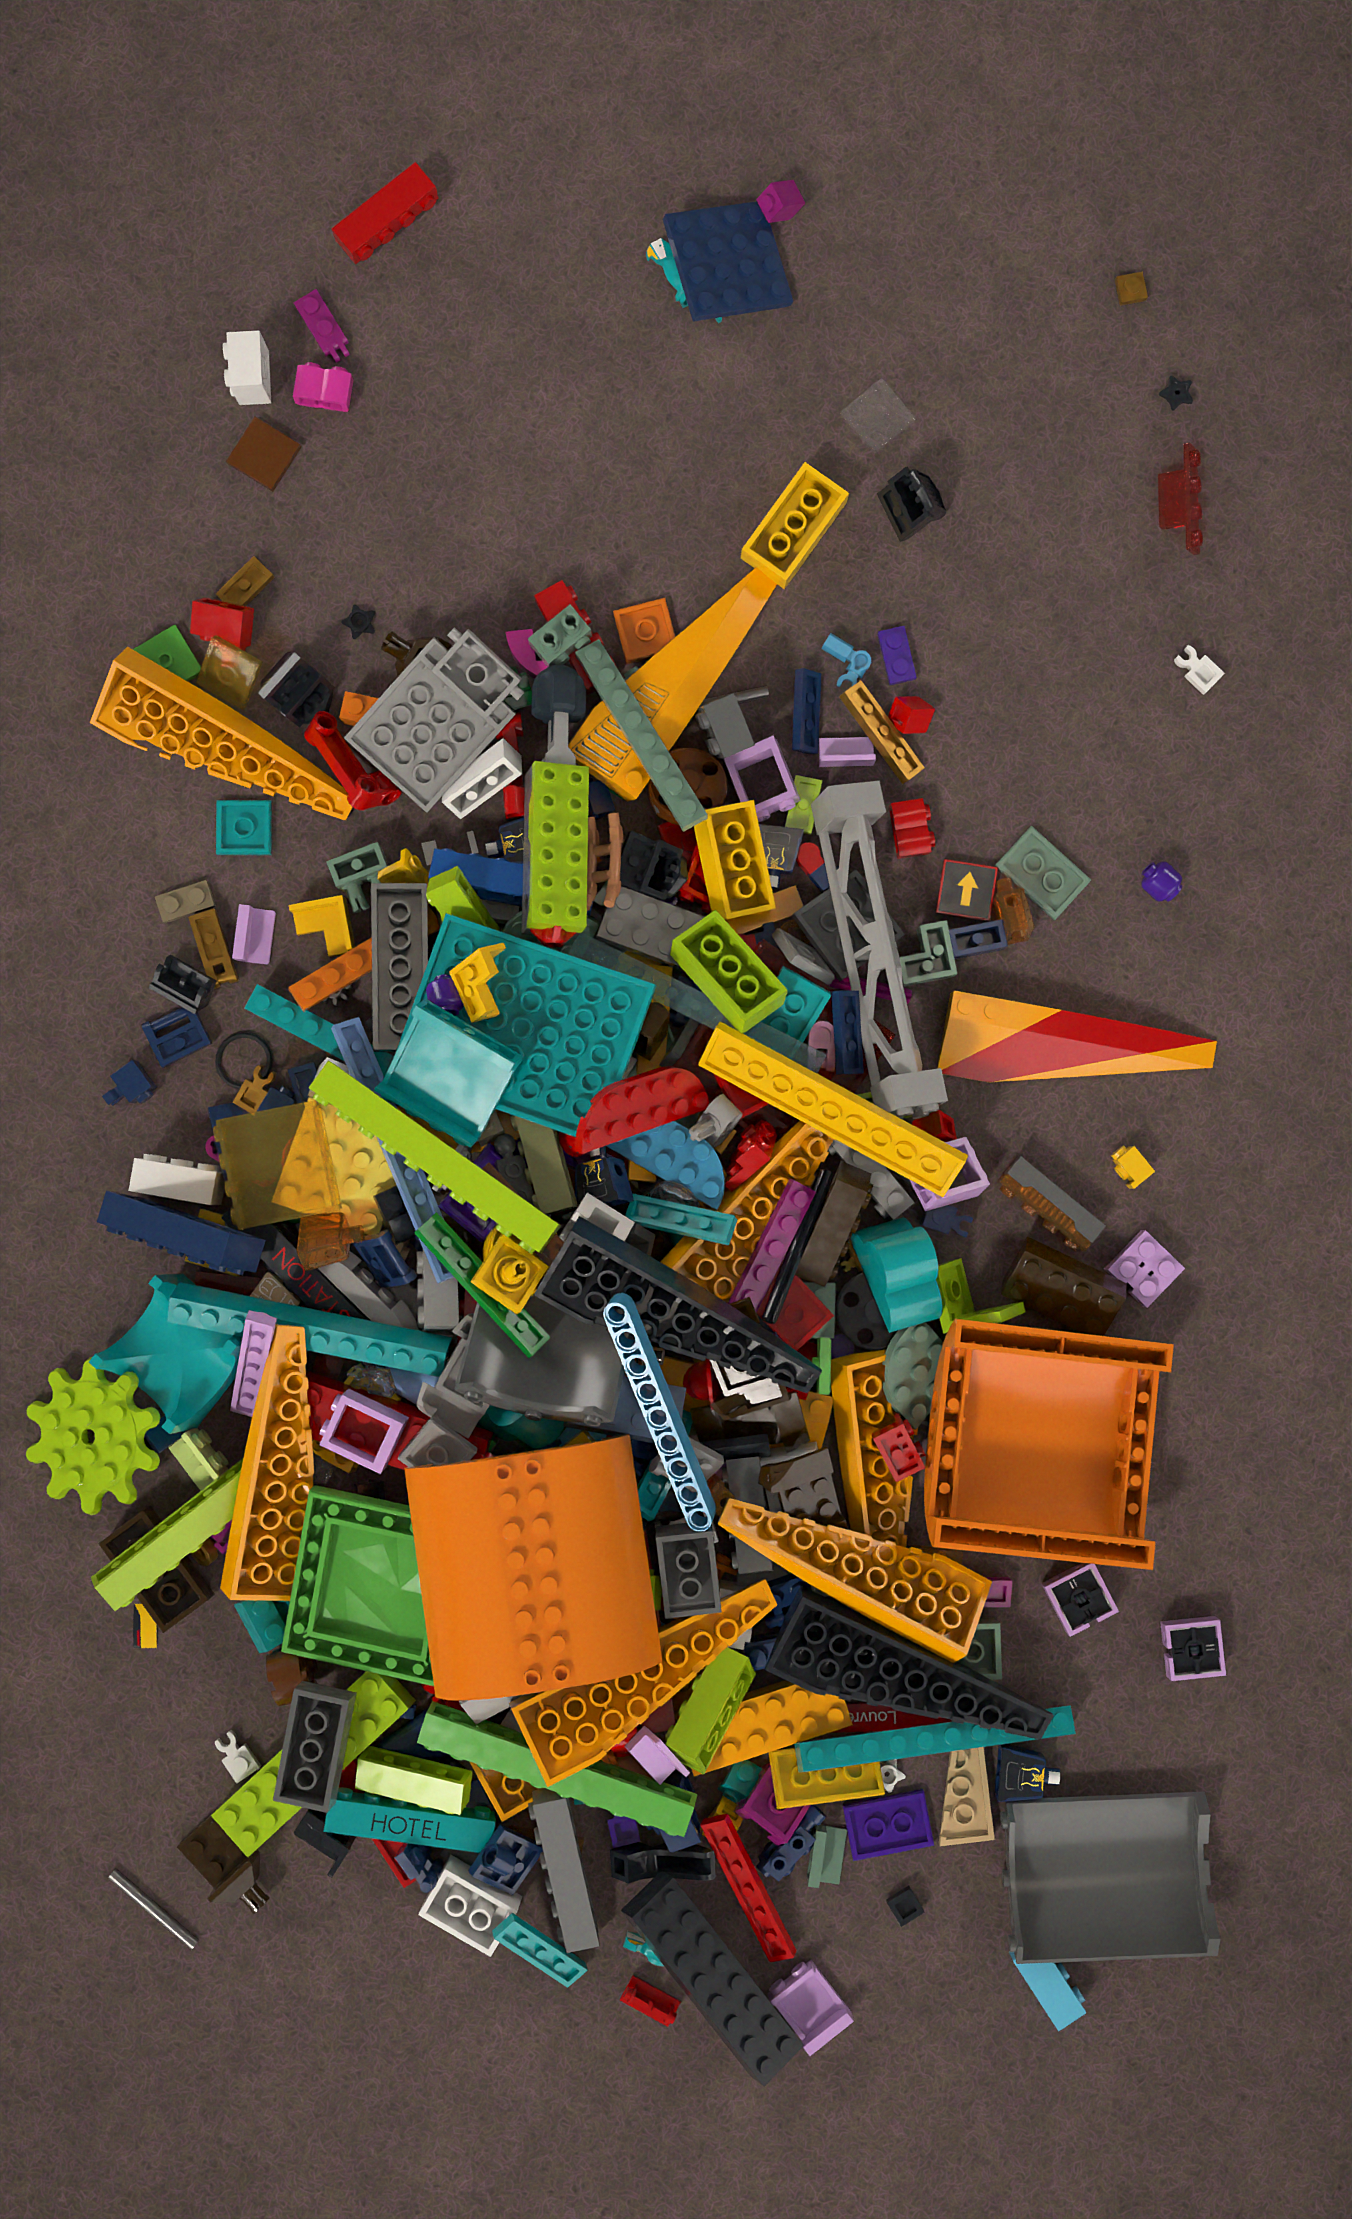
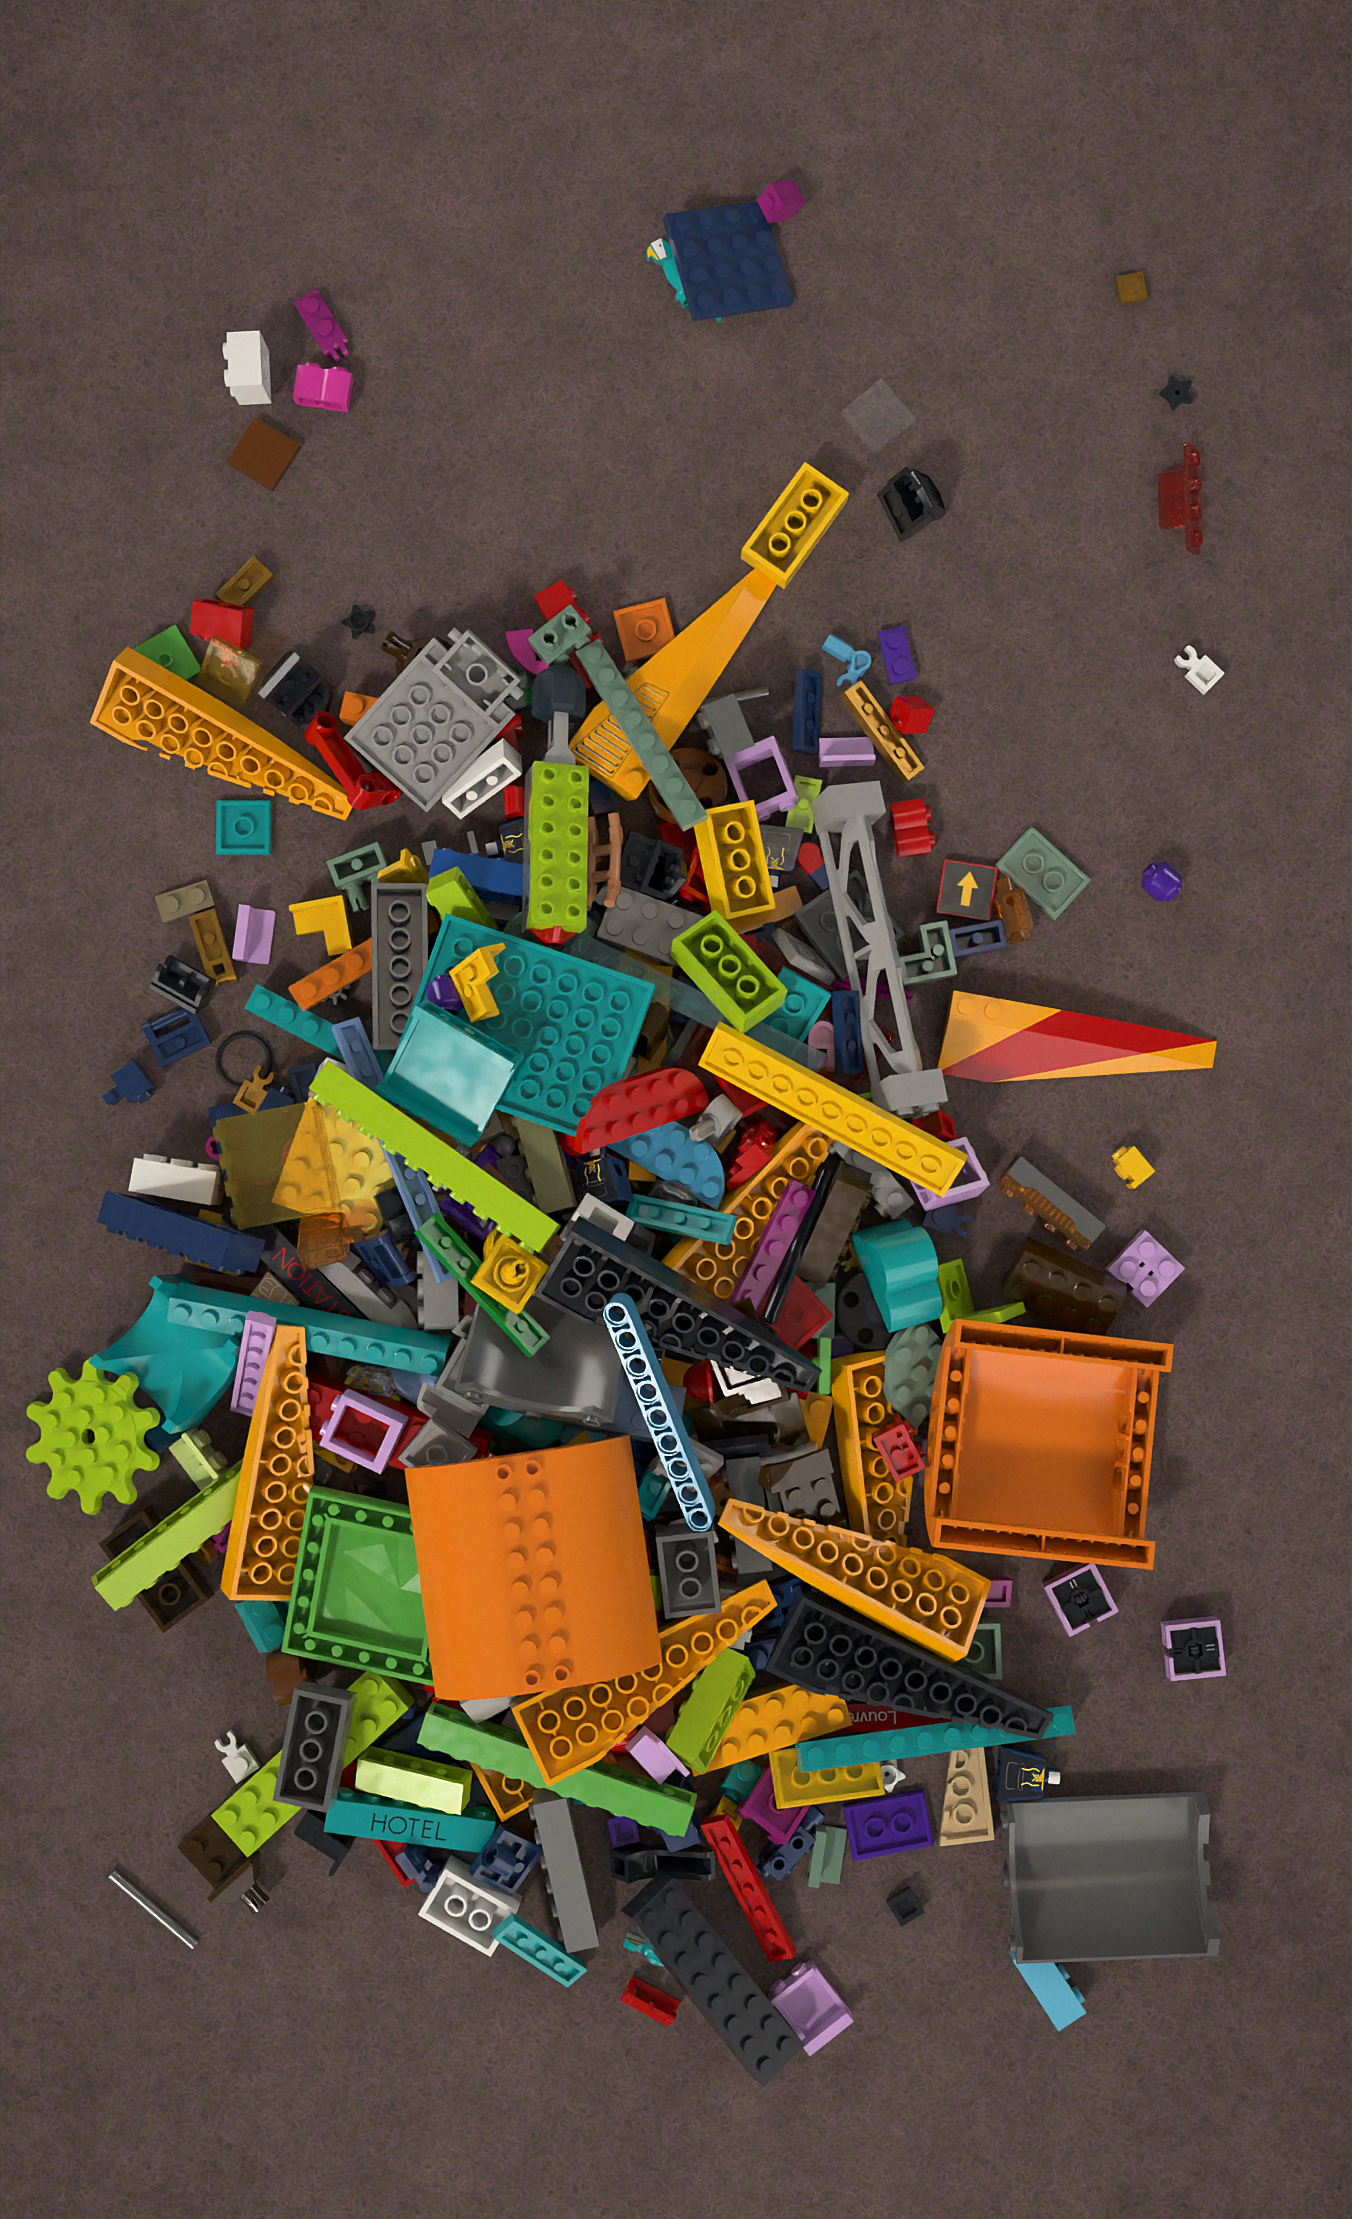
yellow sticker [133,1604,157,1648] -> none
red brick [331,162,439,265] -> none

